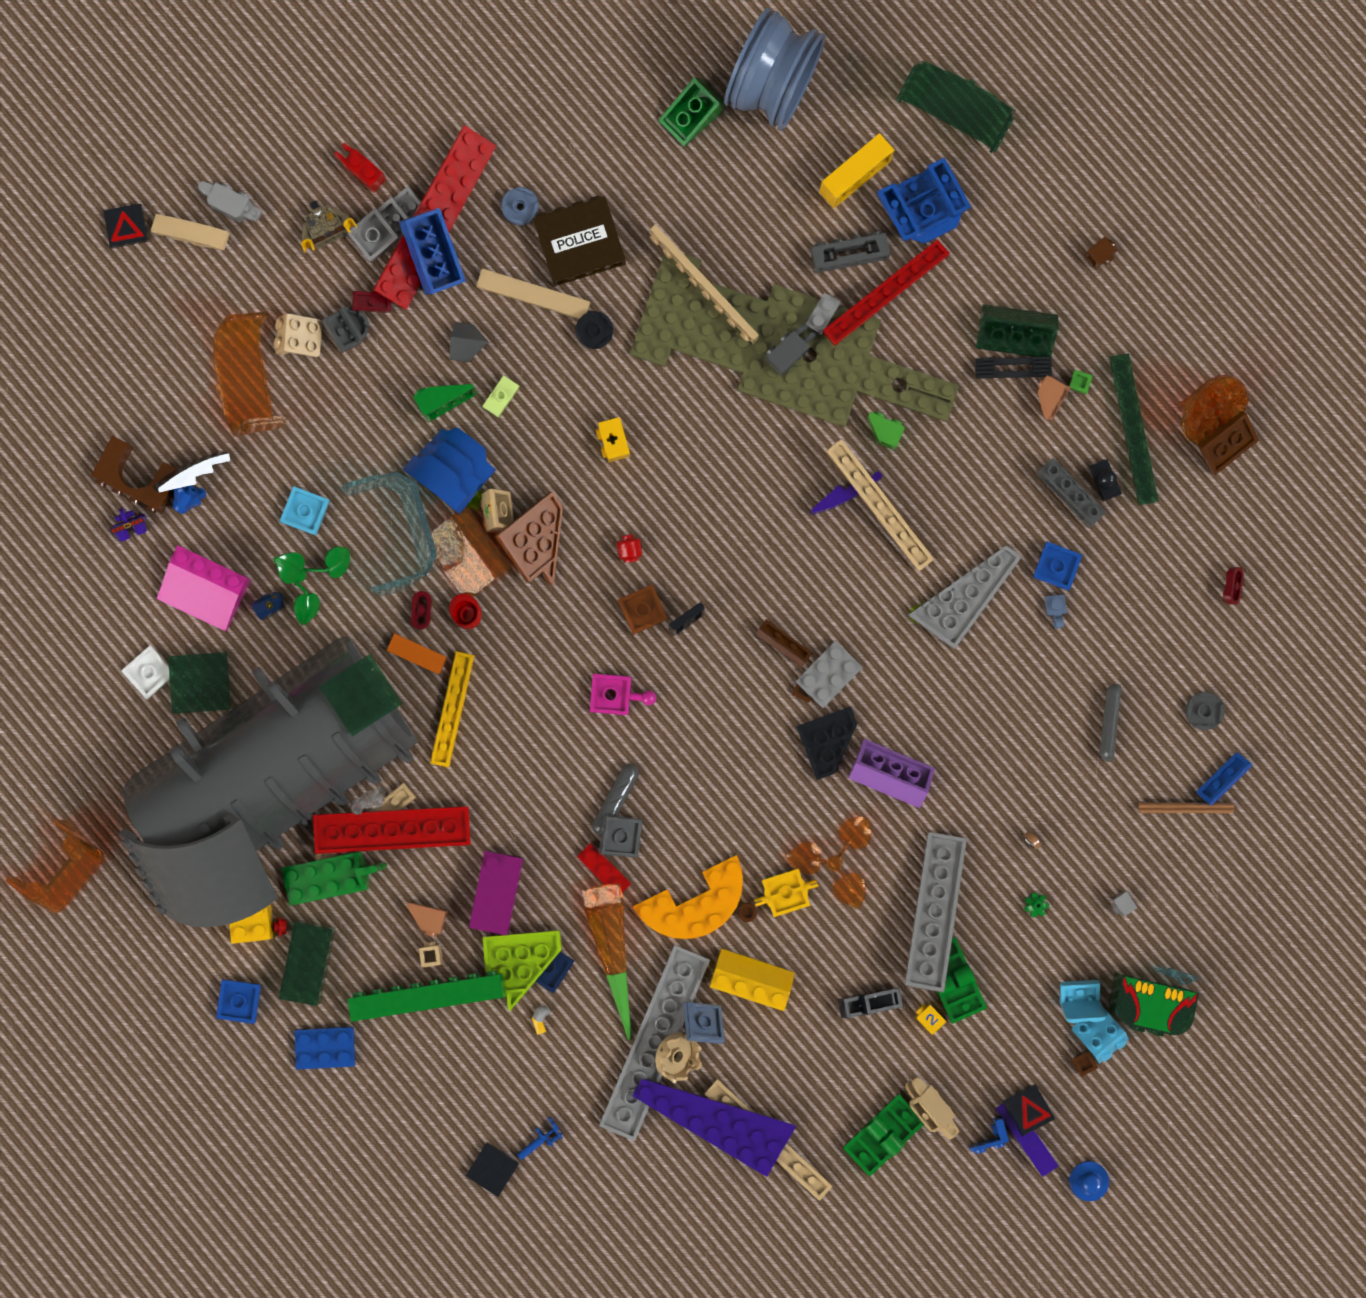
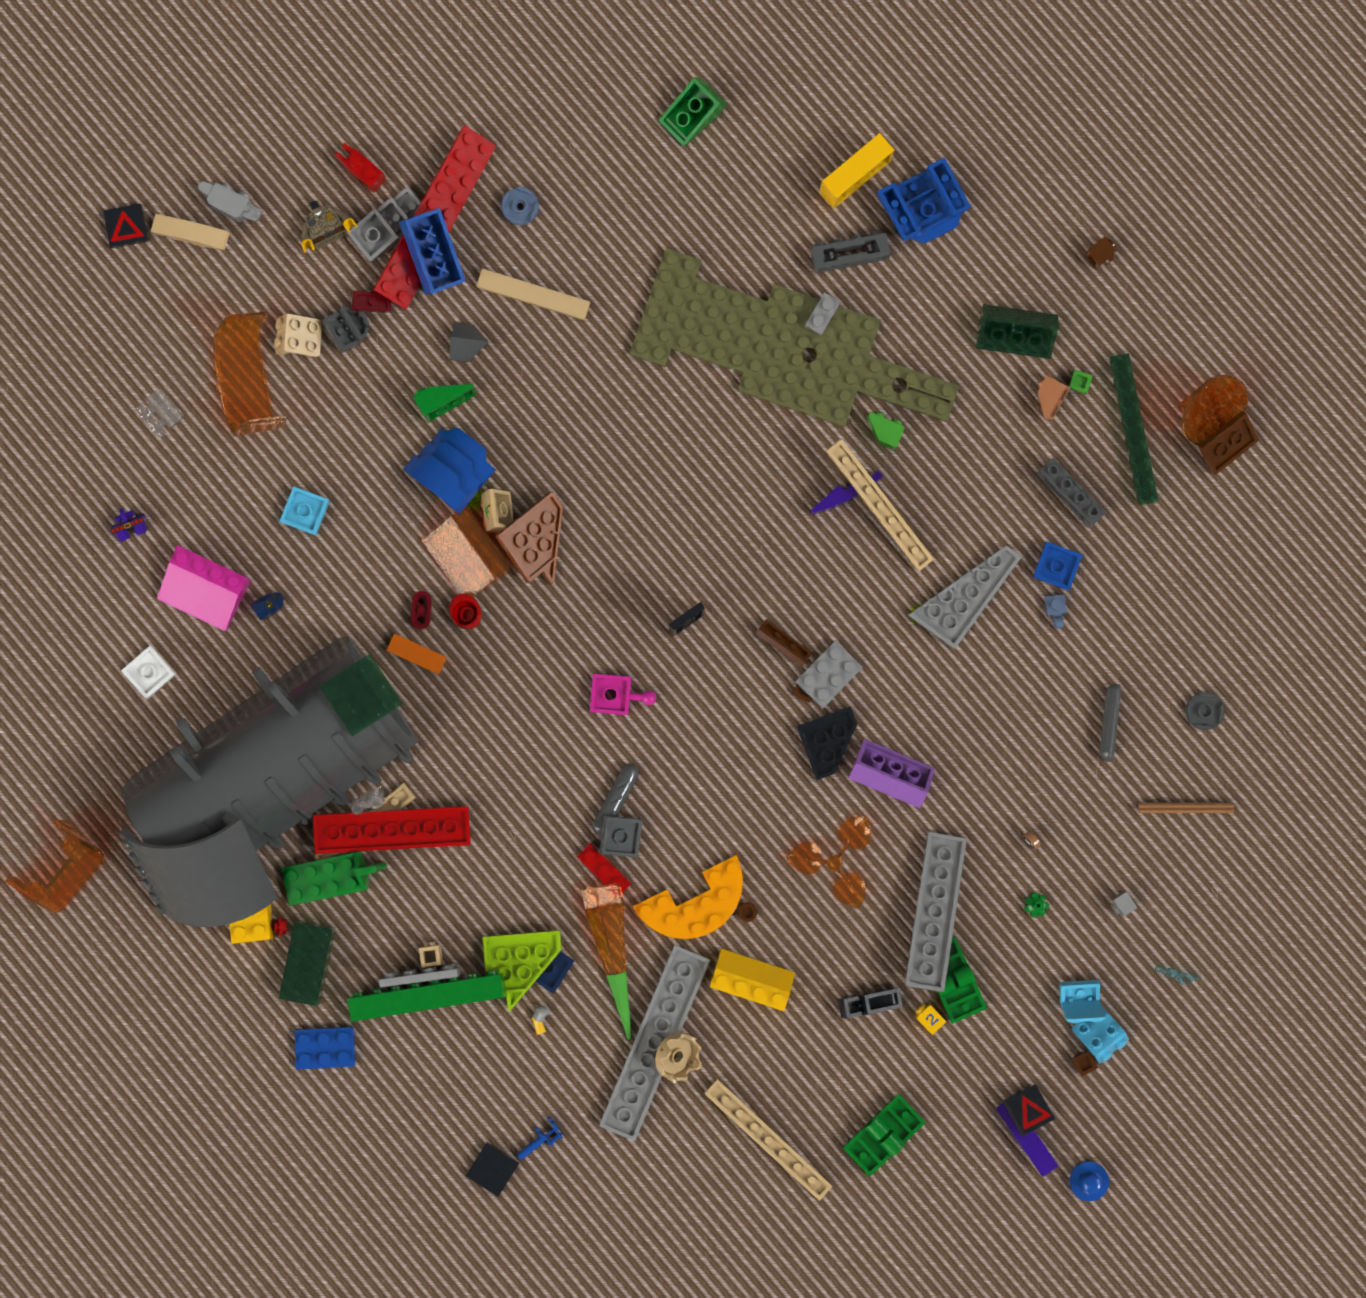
reddish brown arch [91,436,177,514] -> none
slope [153,451,230,492] -> none
clear green plate [168,652,231,714] -> none
blue rock [172,485,206,514] -> none
blue plate [216,979,262,1024] -> none
green plant [273,546,350,625] -> none
clear light blue piece [341,472,437,597] -> none
nougat slope [407,902,447,937] -> none
yellow tile [430,651,475,768] -> none
magenta brick [469,851,524,935] -> none
yellowish green plate [482,375,520,418] -> none
dark brown panel [533,195,626,287] -> none
black tile [575,311,613,349] -> none
yellow brick [595,417,630,463] -> none
red head [616,534,642,563] -> none
dark orange plate [618,584,668,635] -> none
dark purple wing [632,1078,796,1177] -> none
tan plate [650,224,759,344] -> none
sand blue tile [683,1002,725,1044] -> none
sand blue wheel [724,7,826,132] -> none
yellow plate [754,869,819,917] -> none
dark grey hinge [766,324,816,377] -> none
red plate [822,239,950,346] -> none
clear green piece [896,60,1016,153] -> none
tan hinge [905,1078,959,1140] -> none
blue bracket [968,1116,1009,1154] -> none
black container [975,357,1052,379] -> none
black tile [1089,459,1122,502] -> none
brick [1109,972,1199,1037] -> none
blue plate [1196,752,1252,806] -> none
dark red plate [1223,567,1244,605] -> none
none -> clear plate [136,388,186,438]
none -> light grey plate [379,963,462,988]

